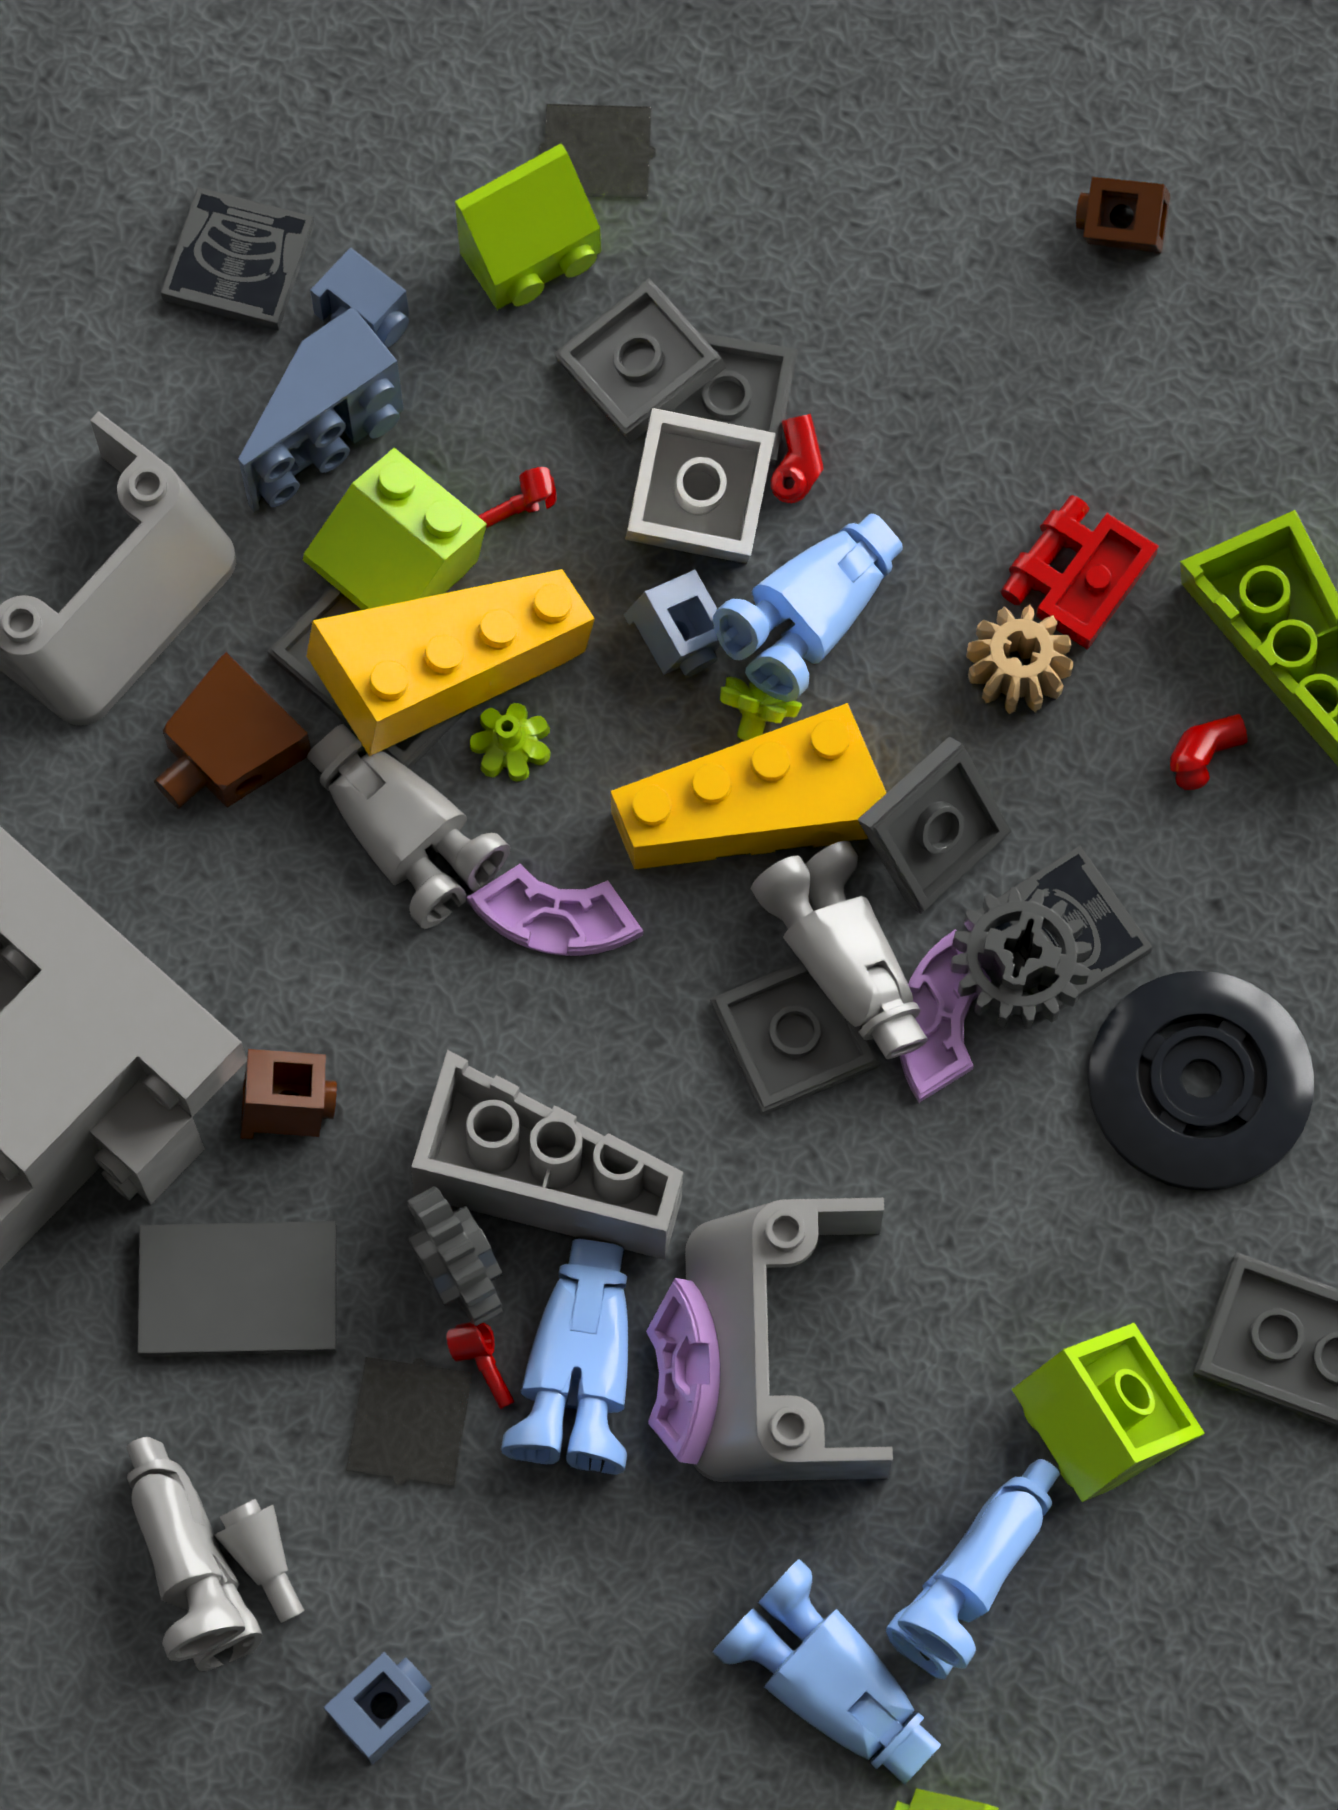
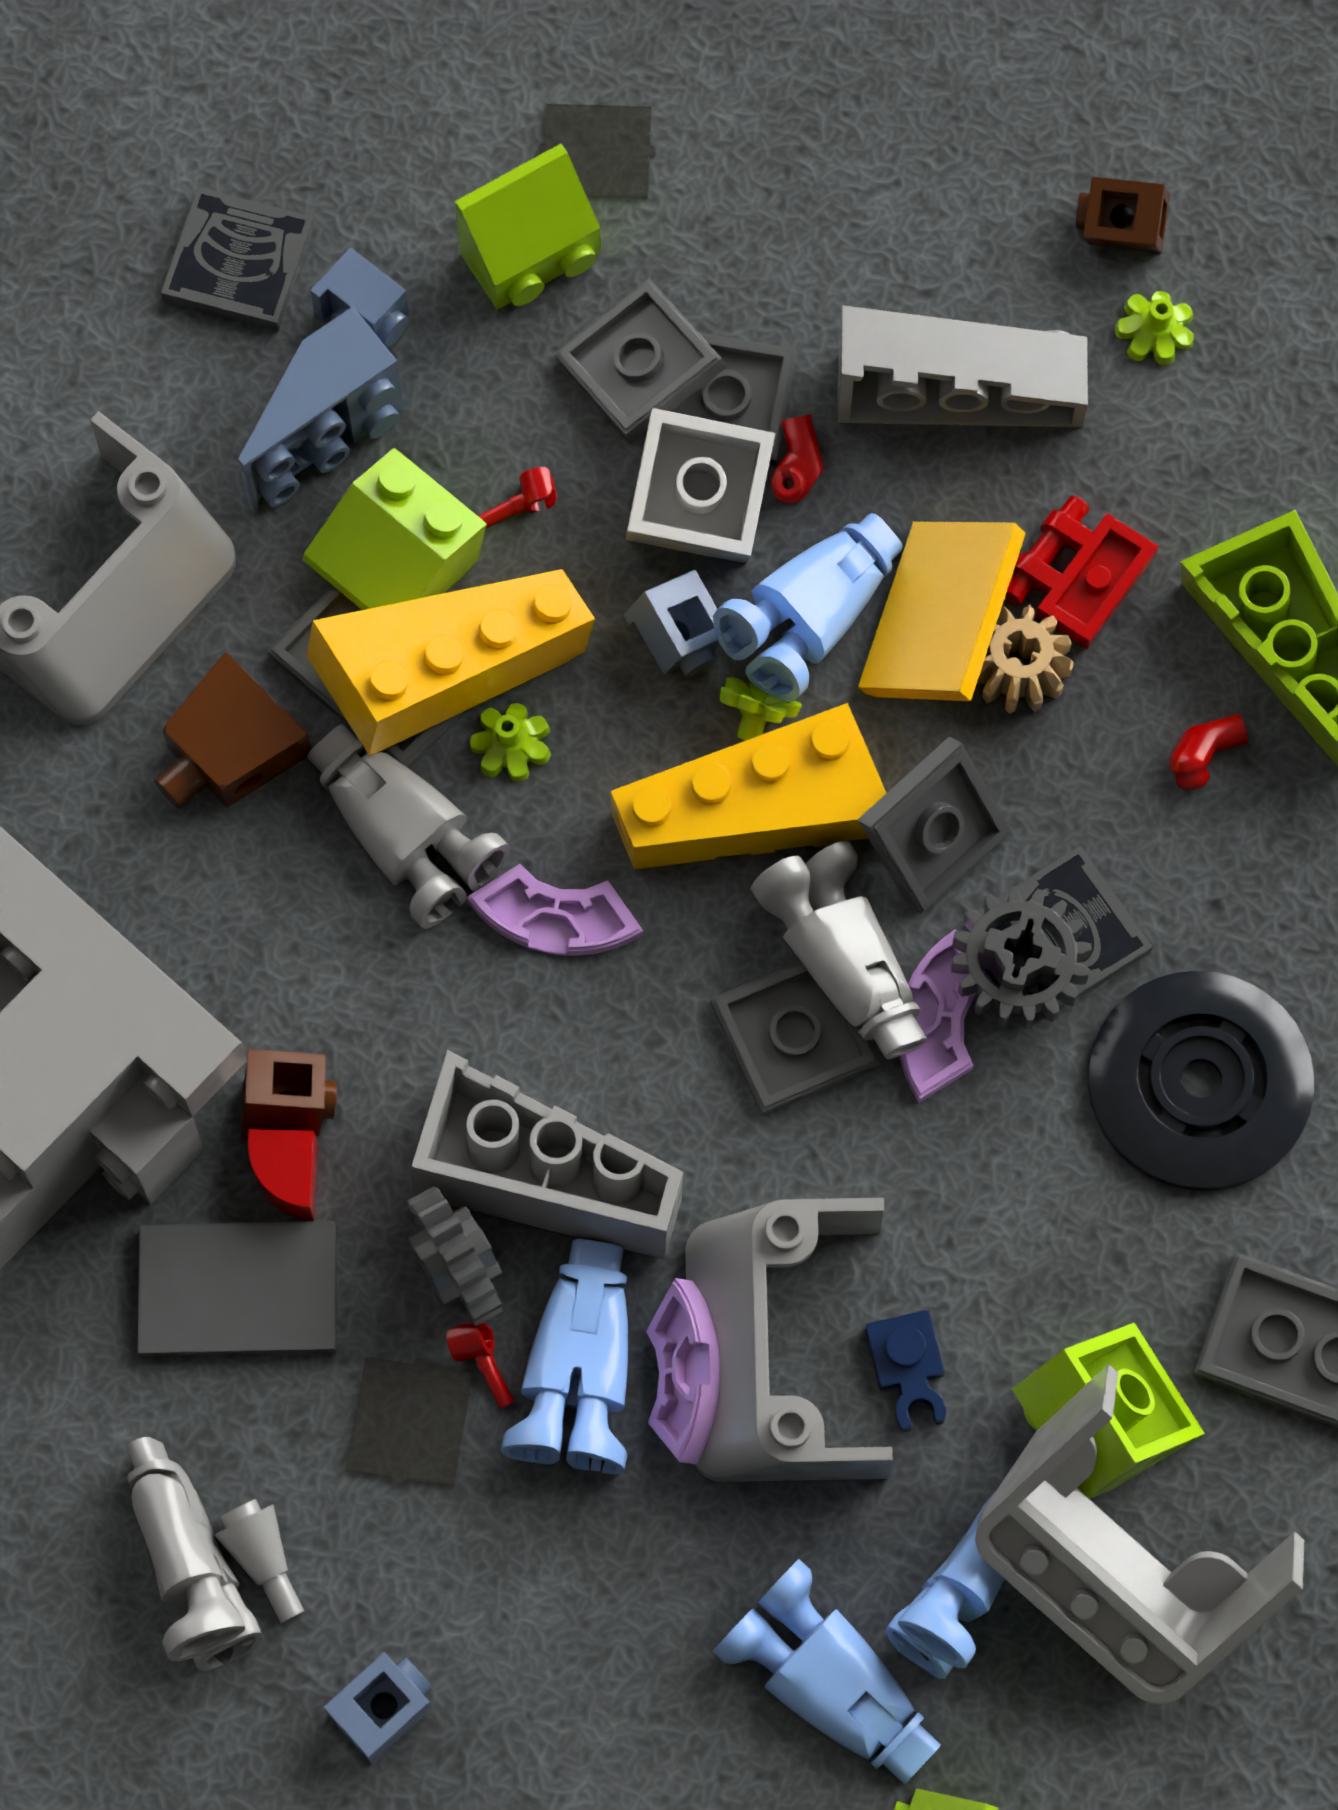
none -> red brick [248,1129,318,1221]
none -> light grey wedge [838,305,1088,427]
none -> yellow tile [858,522,1026,701]
none -> dark blue plate [865,1310,946,1432]
none -> light grey windscreen [975,1364,1304,1704]
none -> lime plant [1115,291,1194,365]

